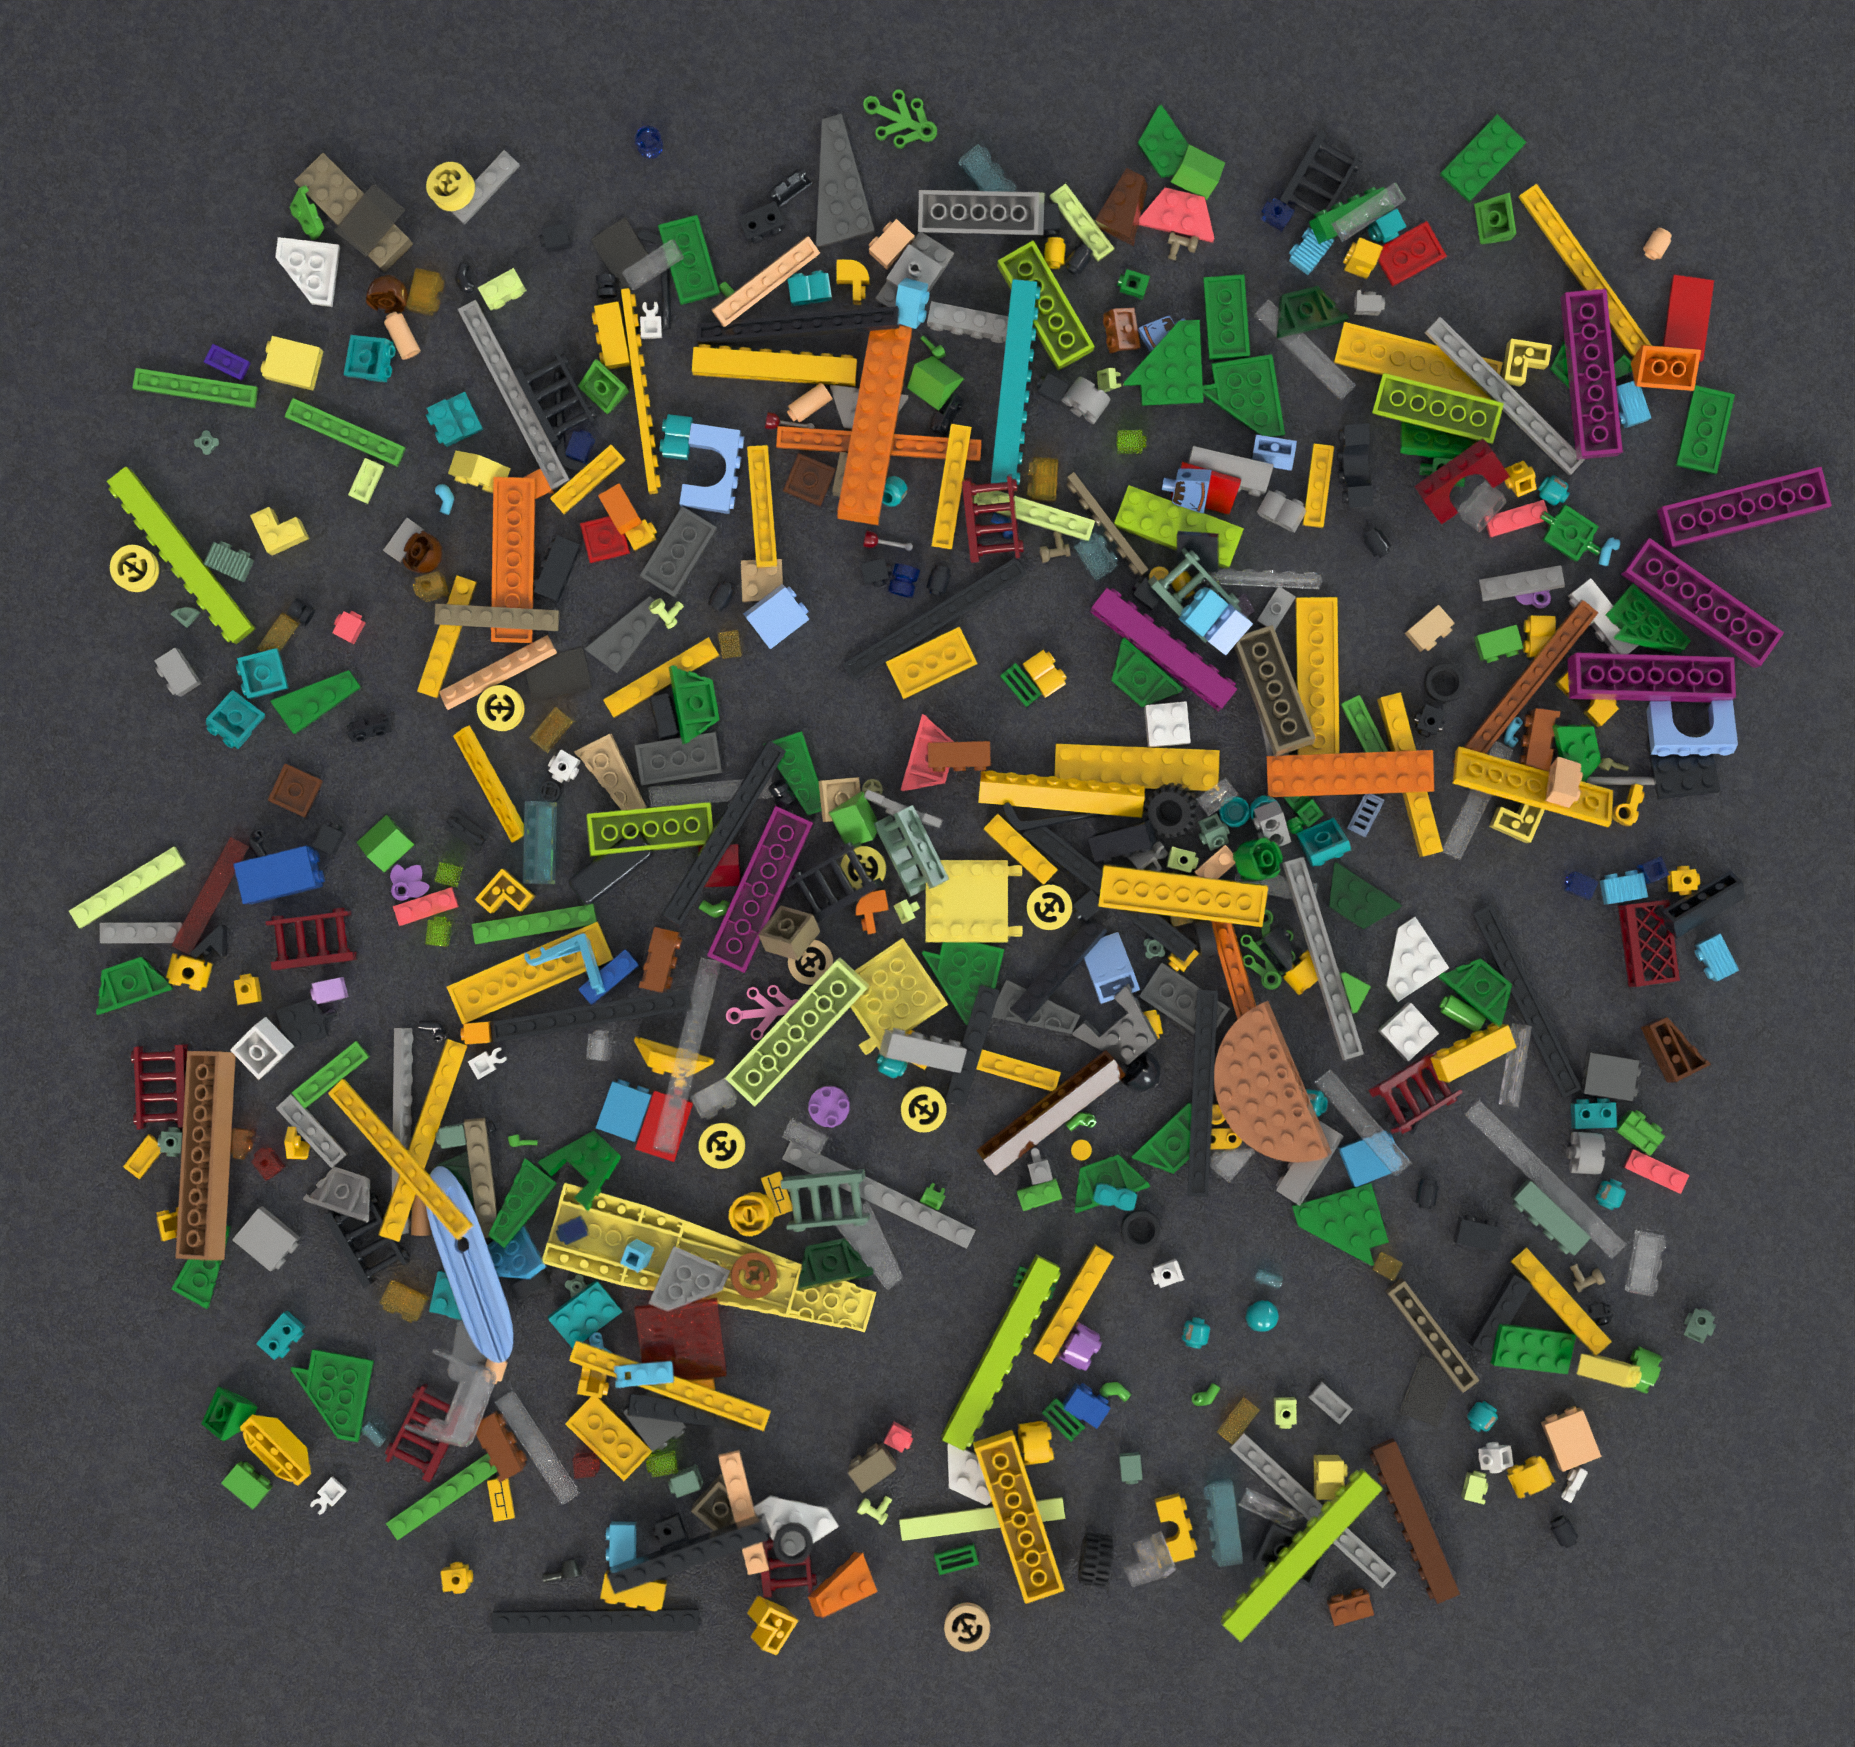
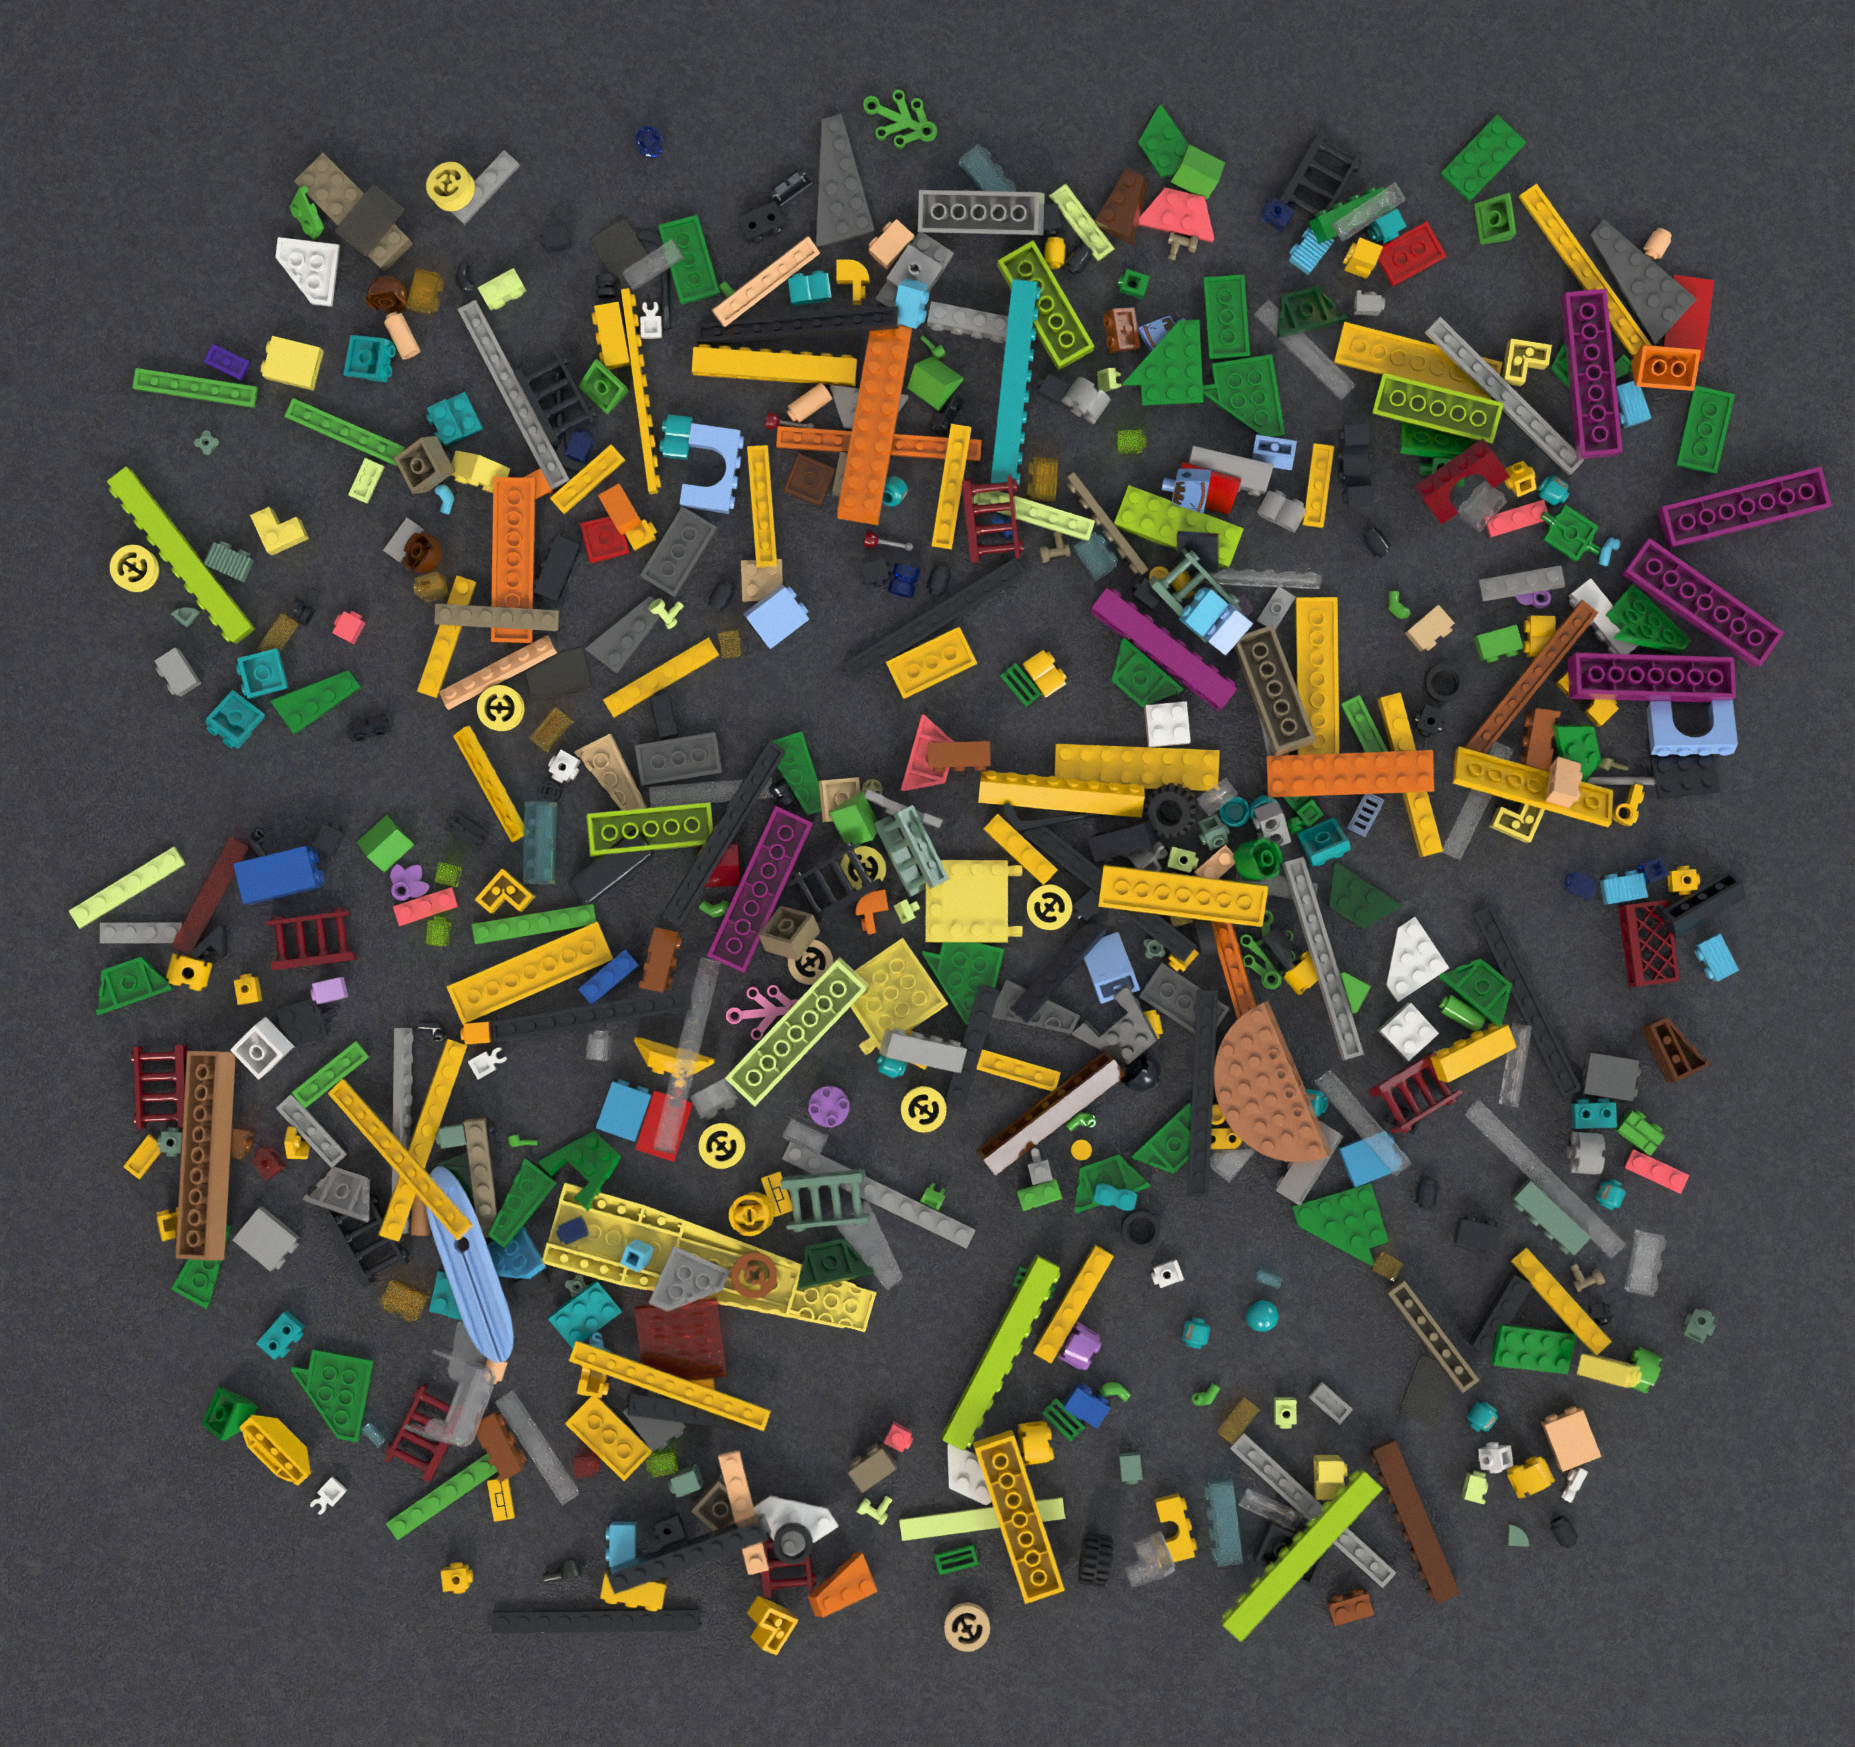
bright green brick [221,1461,272,1509] -> none
reddish brown plate [268,763,323,818] -> none
medium azure hinge [524,933,605,994] -> none
medium azure plate [614,1361,674,1388] -> none
green wing [669,665,720,745] -> none
medium azure arm [1504,717,1523,747] -> none
none -> dark tan brick [394,436,455,494]
none -> bright green arm [1389,591,1410,619]
none -> sand green tile [1507,1524,1529,1547]
none -> dark grey wing [1589,220,1697,346]

